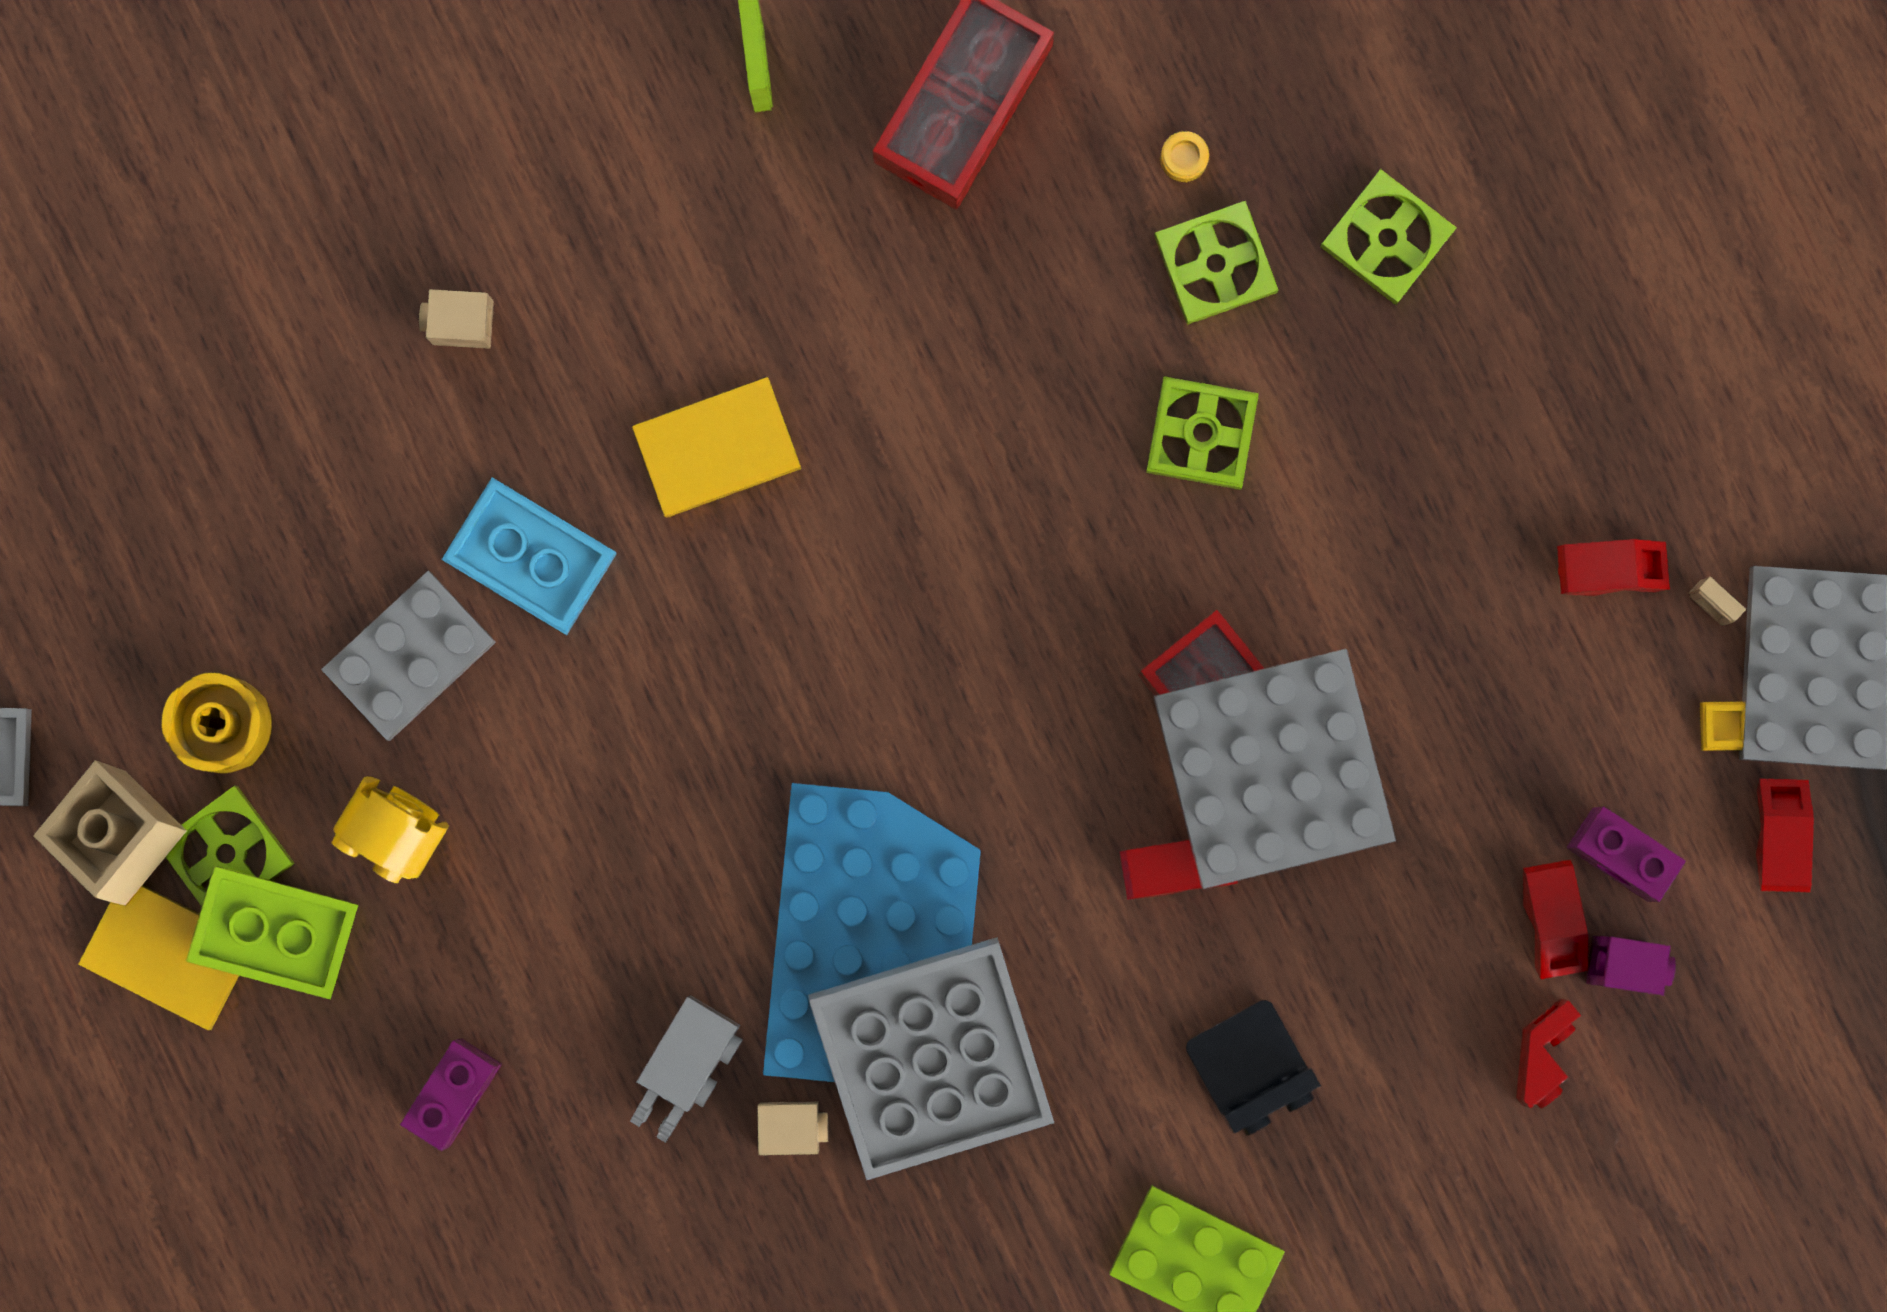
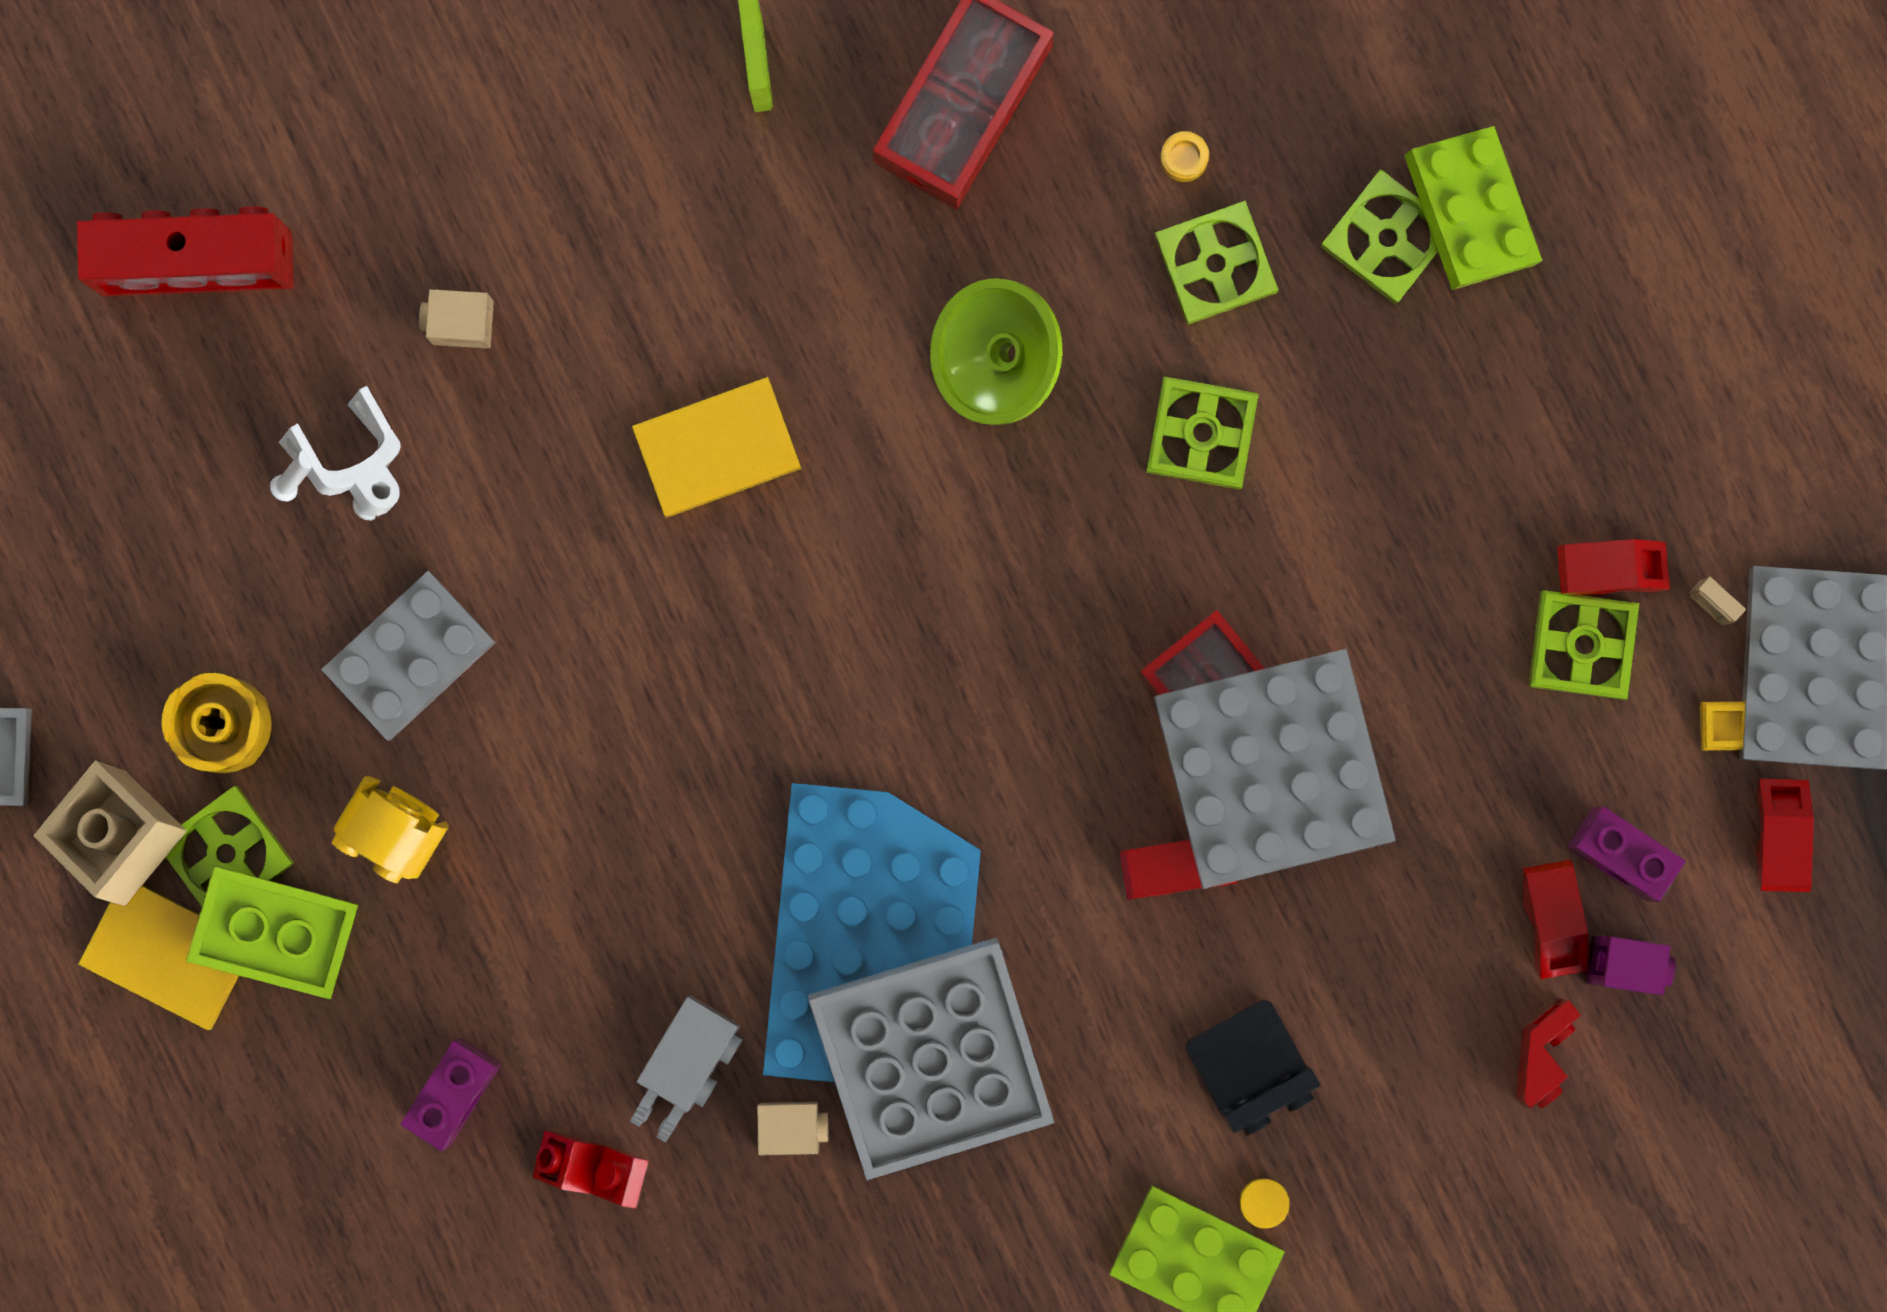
medium azure tile [441,477,617,635] -> none
none -> red brick [77,206,294,296]
none -> white piece [270,386,401,520]
none -> red slope [532,1130,649,1208]
none -> lime dish [930,278,1062,425]
none -> yellow tile [1239,1178,1290,1229]
none -> lime plate [1404,126,1543,290]
none -> lime piece [1528,590,1639,700]

